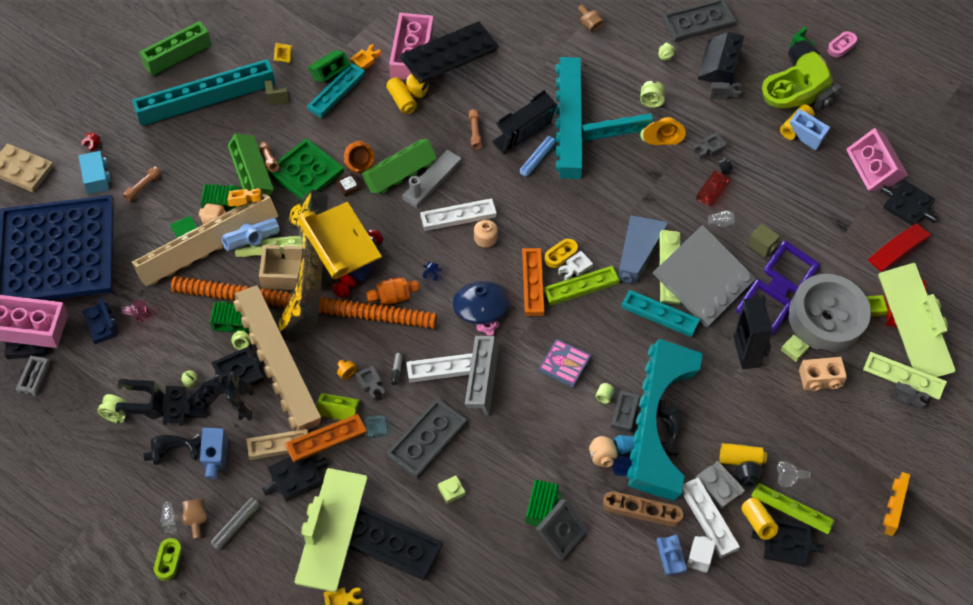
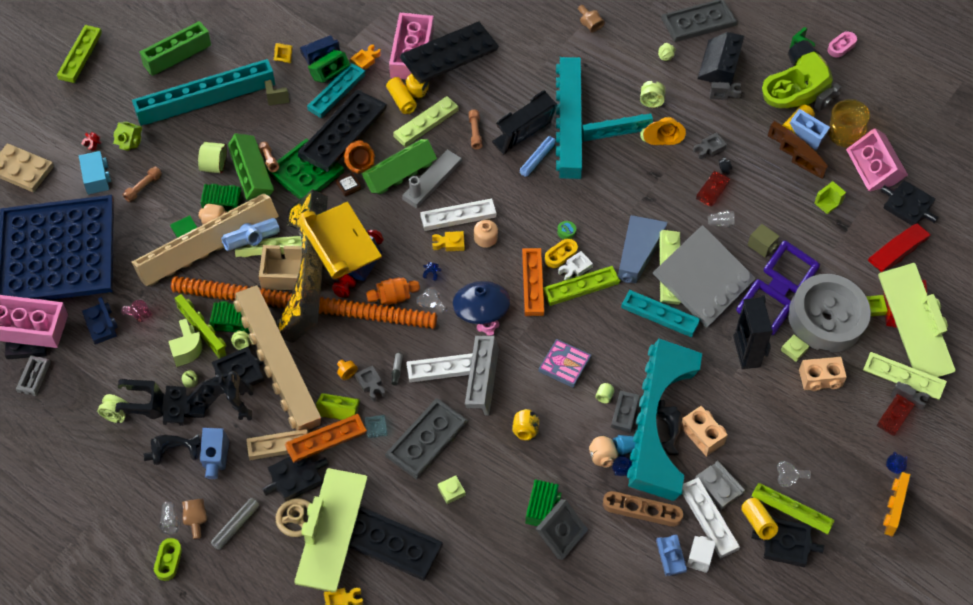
light orange plate [228,189,262,207] -> none
yellow brick [719,443,767,466] -> none
black cone [736,461,764,487] -> none
none -> lime plate [57,25,102,83]
none -> lime brick [113,122,142,151]
none -> yellowish green brick [168,319,202,367]
none -> lime plate [175,294,227,359]
none -> yellowish green piece [198,142,227,173]
none -> tan piece [276,498,310,537]
none -> black plate [298,89,387,172]
none -> dark blue bracket [300,35,340,65]
none -> yellowish green plate [393,96,459,147]
none -> clear rock [417,287,447,313]
none -> yellow plate [432,231,464,252]
none -> yellow head [512,409,540,440]
none -> bright green tile [557,221,576,239]
none -> light nougat brick [681,406,727,457]
none -> reddish brown slope [768,121,828,179]
none -> lime panel [814,181,846,214]
none -> clear yellow wheel [828,99,870,147]
none -> clear red plate [877,394,915,436]
none -> clear blue plate [886,452,908,473]

